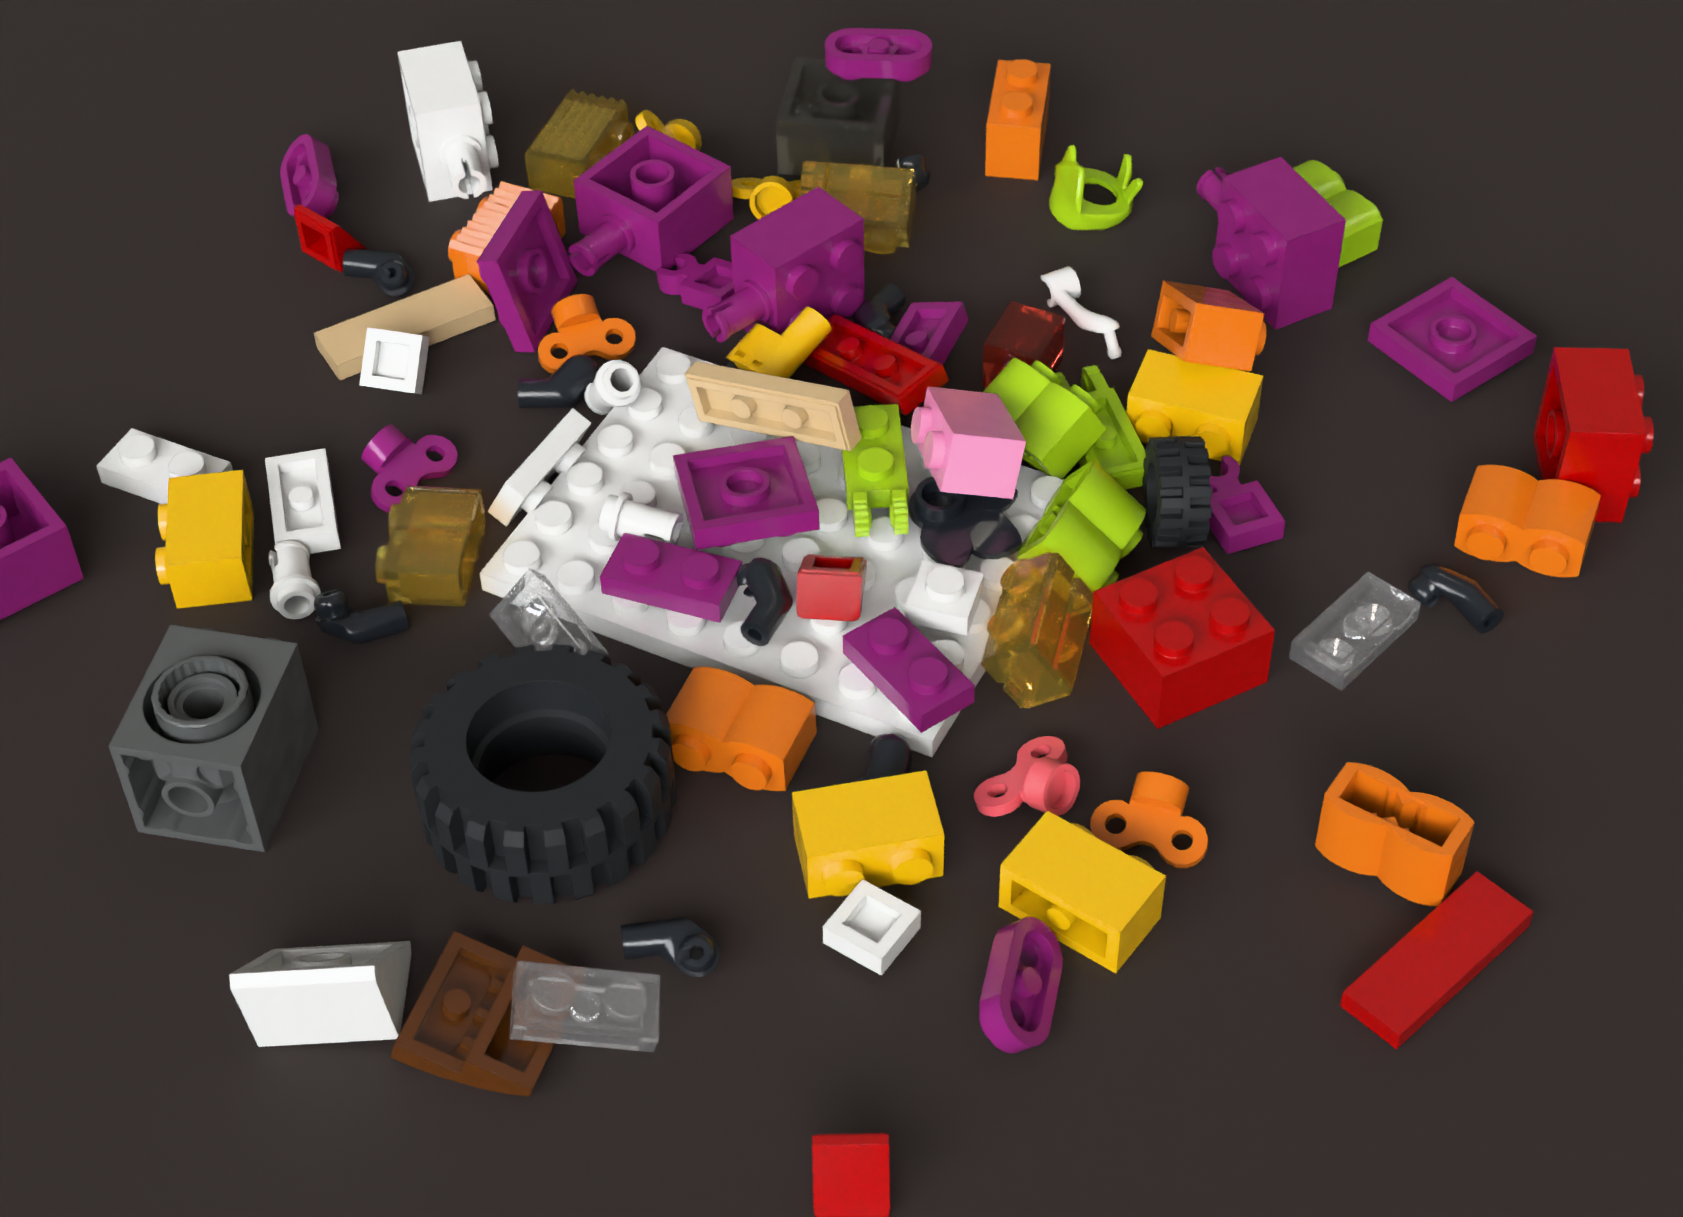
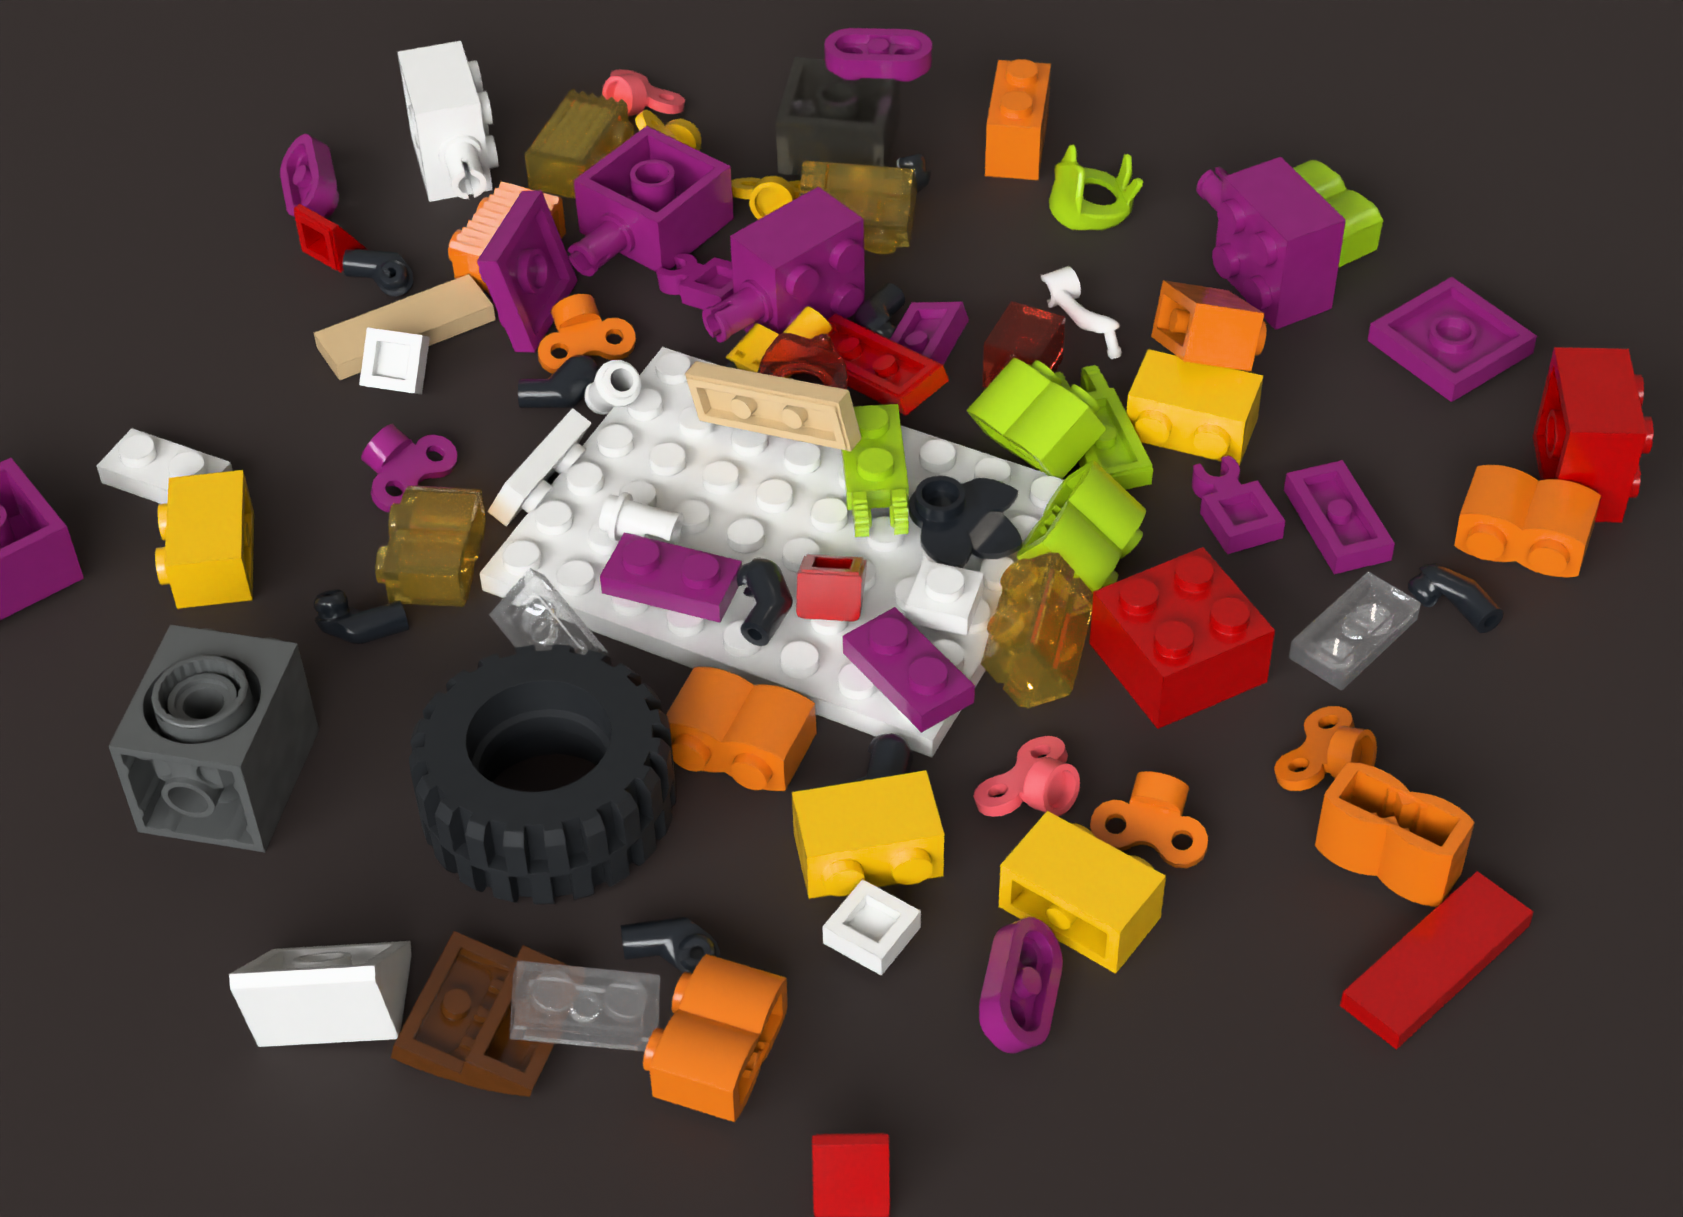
white plate [265,448,341,554] -> none
white pin [269,540,321,619] -> none
magenta plate [673,436,820,550] -> none
bright pink brick [911,386,1026,499] -> none
black tyre [1142,436,1212,548] -> none
none -> coral piece [602,69,685,118]
none -> orange brick [643,954,788,1122]
none -> clear red piece [757,333,848,389]
none -> orange piece [1274,706,1377,791]
none -> magenta plate [1284,460,1395,574]

